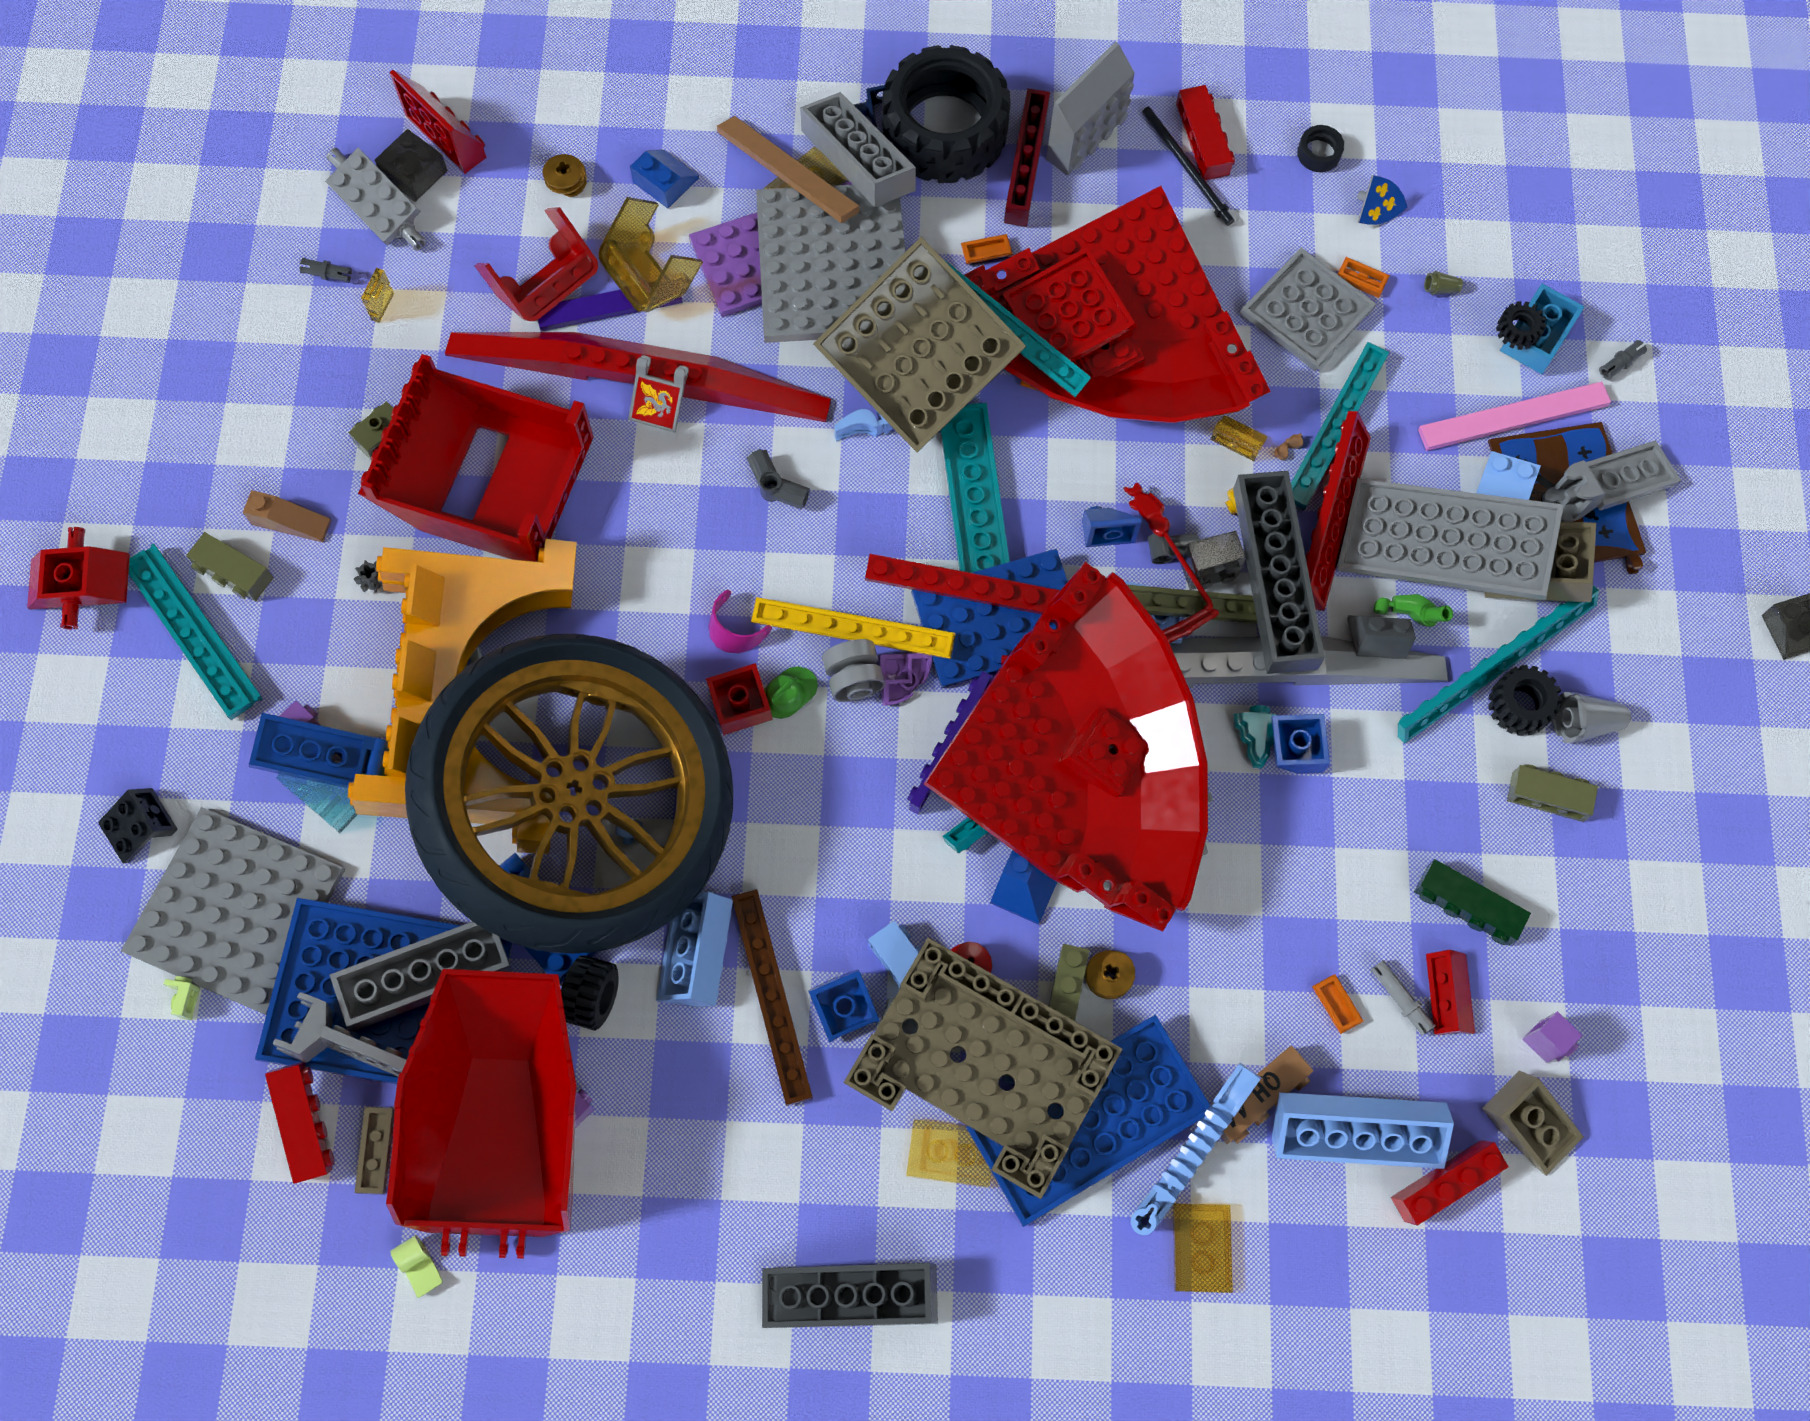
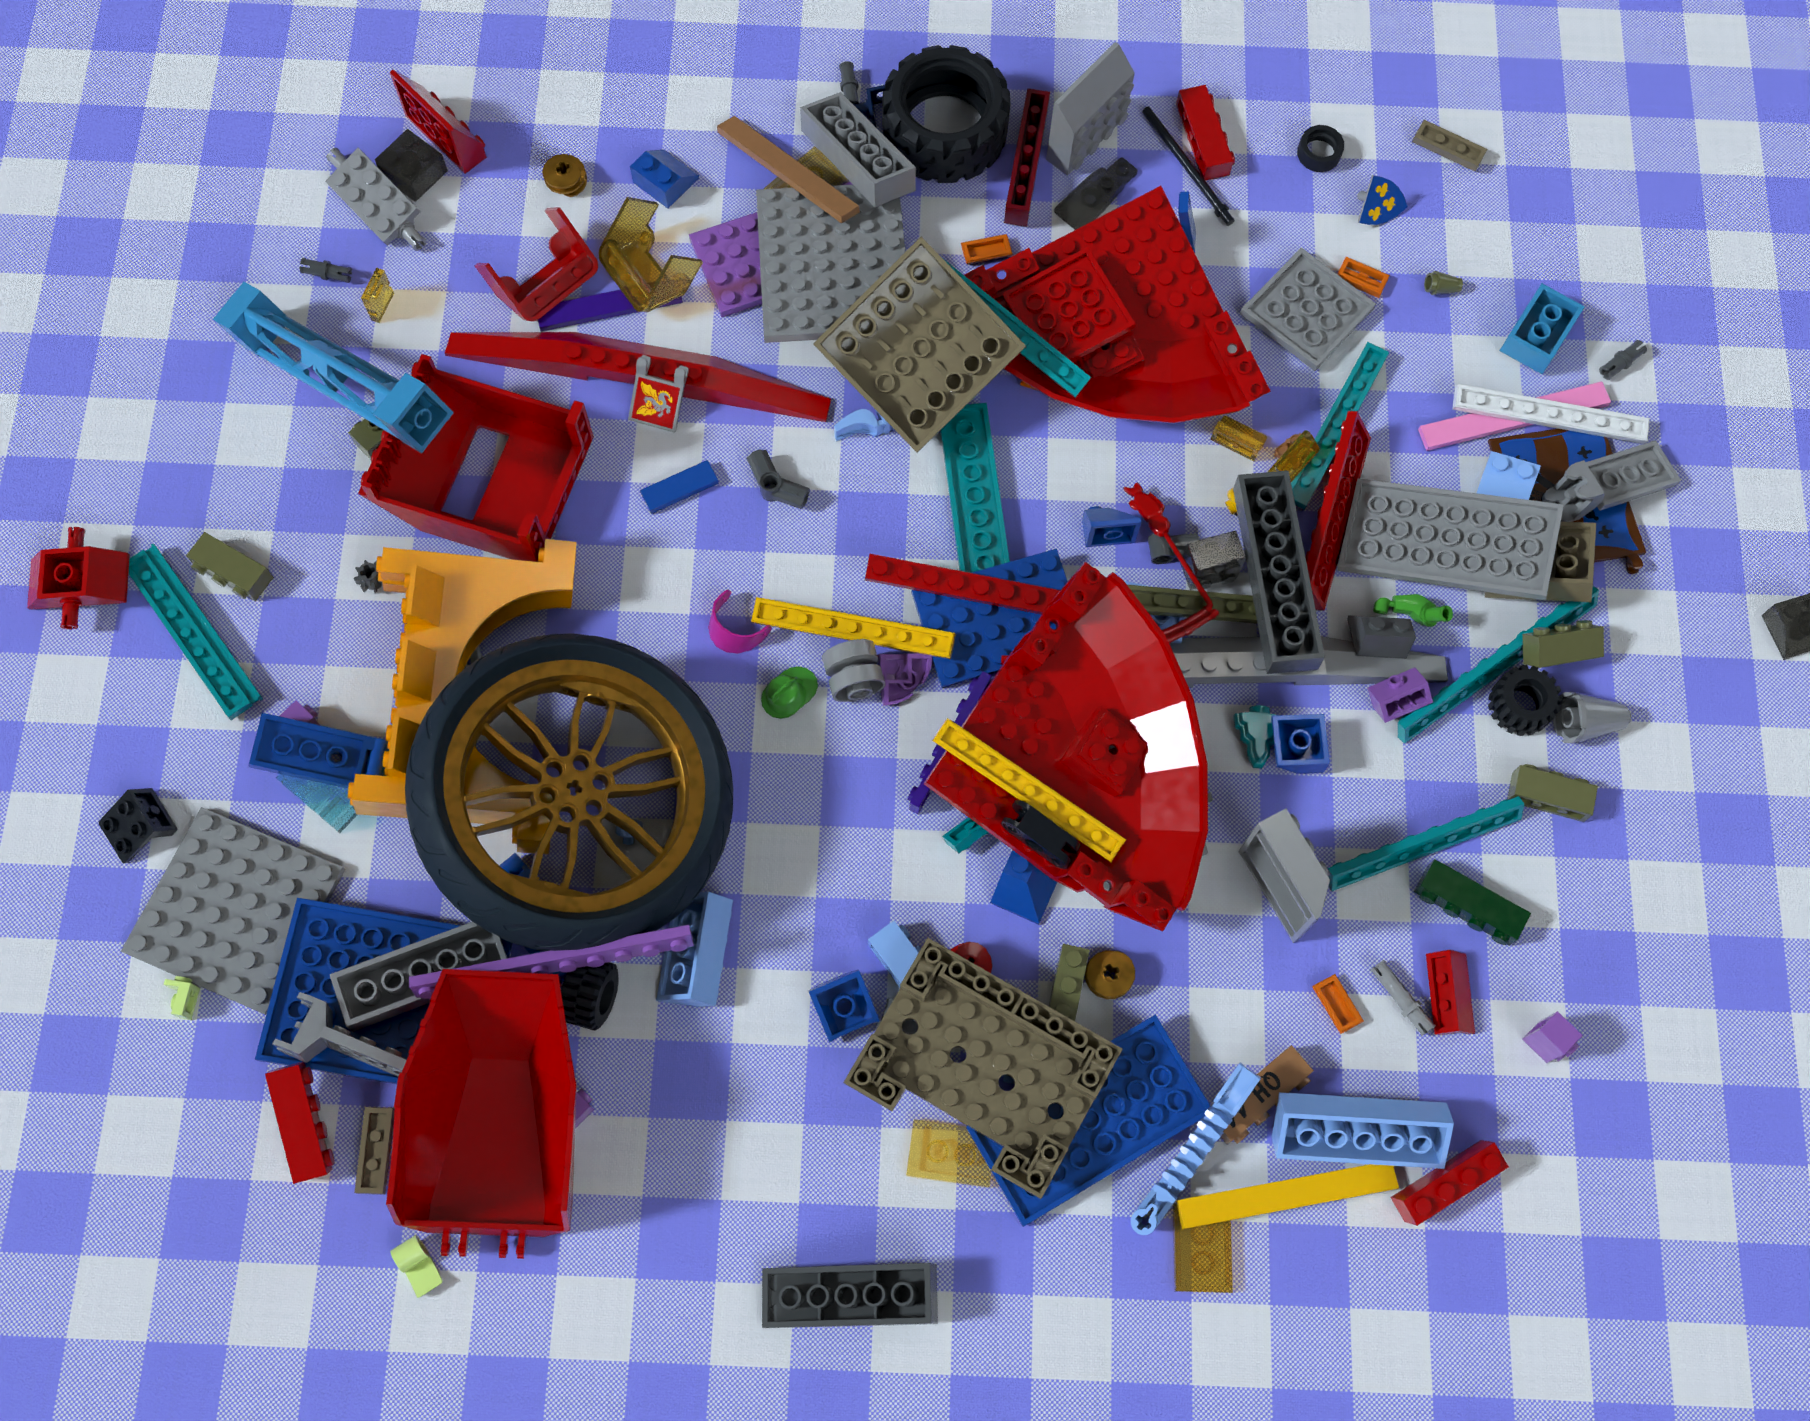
medium nougat slope [243,490,331,543] -> none
red brick [706,663,773,735] -> none
reddish brown plate [731,889,813,1107] -> none
dark tan slope [1482,1071,1583,1176] -> none
black tyre [1496,301,1546,350] -> none
none -> dark azure piece [213,282,454,453]
none -> medium lavender plate [409,925,694,999]
none -> blue tile [640,460,719,514]
none -> dark grey pin [839,61,859,104]
none -> yellow tile [932,718,1126,862]
none -> black piece [1001,800,1081,869]
none -> clear smoke piece [1054,157,1138,230]
none -> yellow tile [1176,1164,1399,1229]
none -> blue tile [1178,191,1196,253]
none -> light grey slope [1238,808,1330,943]
none -> clear yellow panel [1268,430,1320,482]
none -> teal plate [1328,796,1524,891]
none -> medium lavender brick [1367,667,1433,723]
none -> dark tan plate [1412,120,1487,172]
none -> white tile [1452,384,1650,444]
none -> olive brick [1523,620,1604,668]

